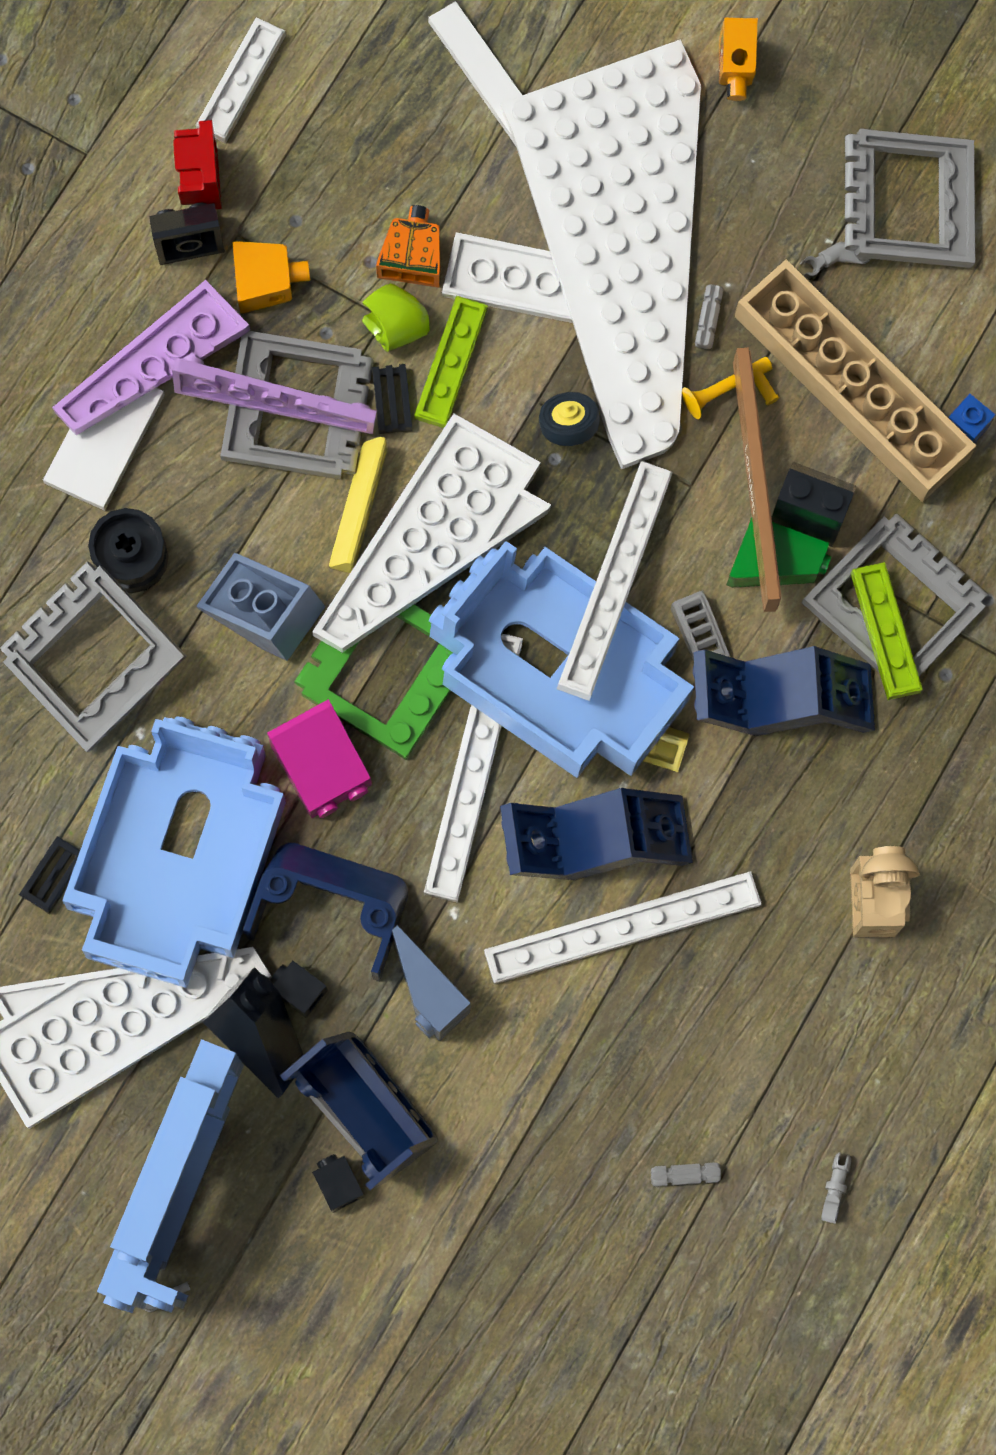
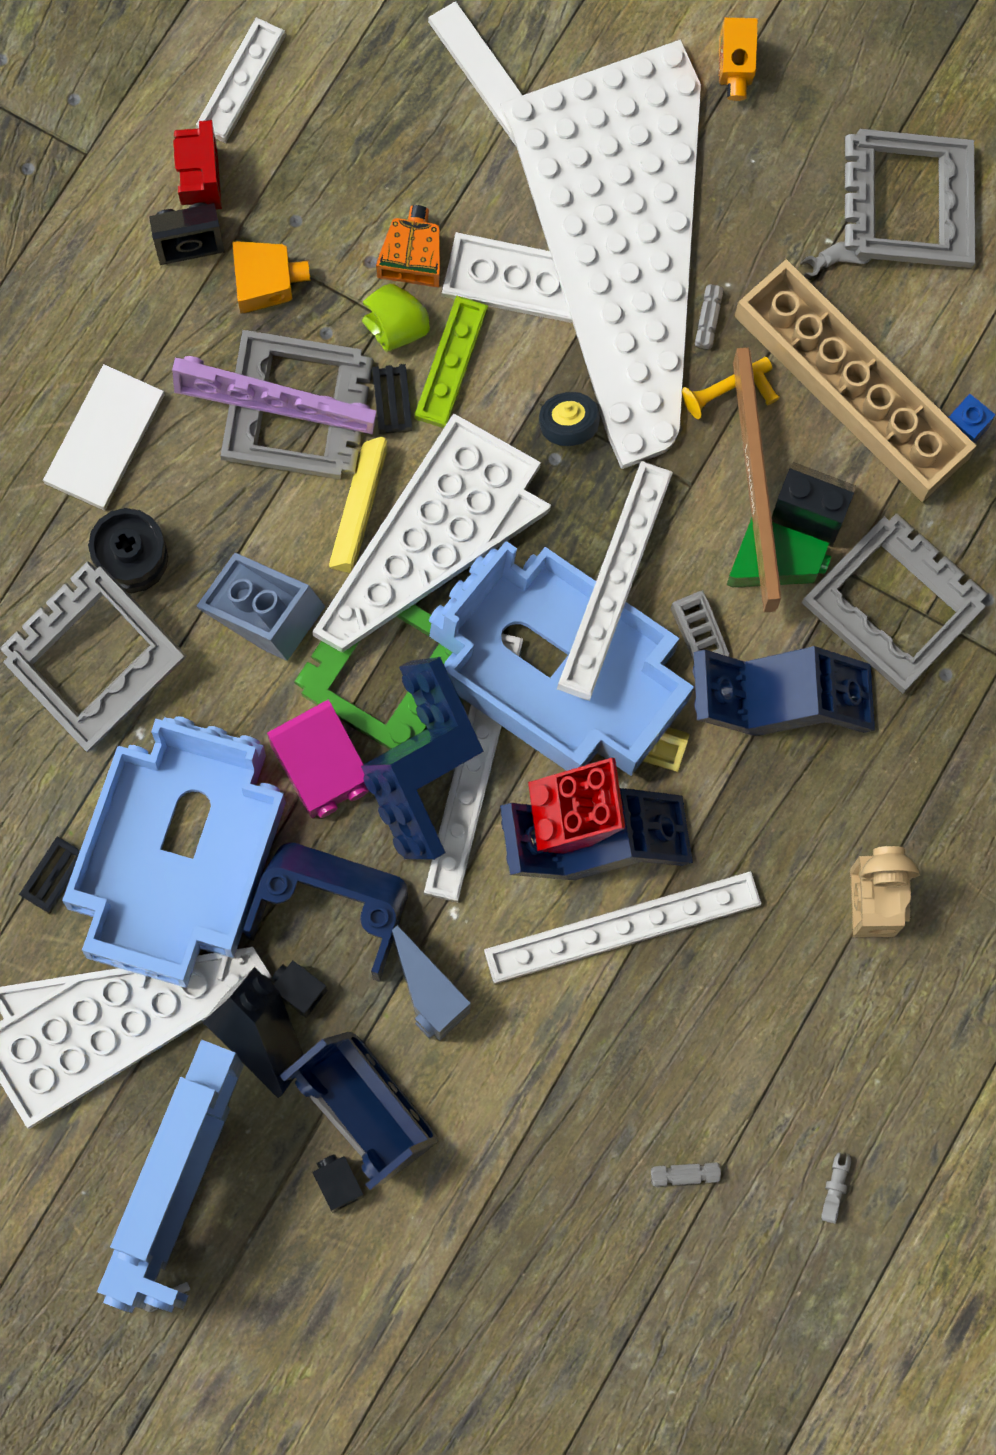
lavender wing [52,280,250,435] -> none
lime tile [850,562,923,700] -> none
none -> dark blue bracket [361,657,484,860]
none -> red slope [528,758,625,854]

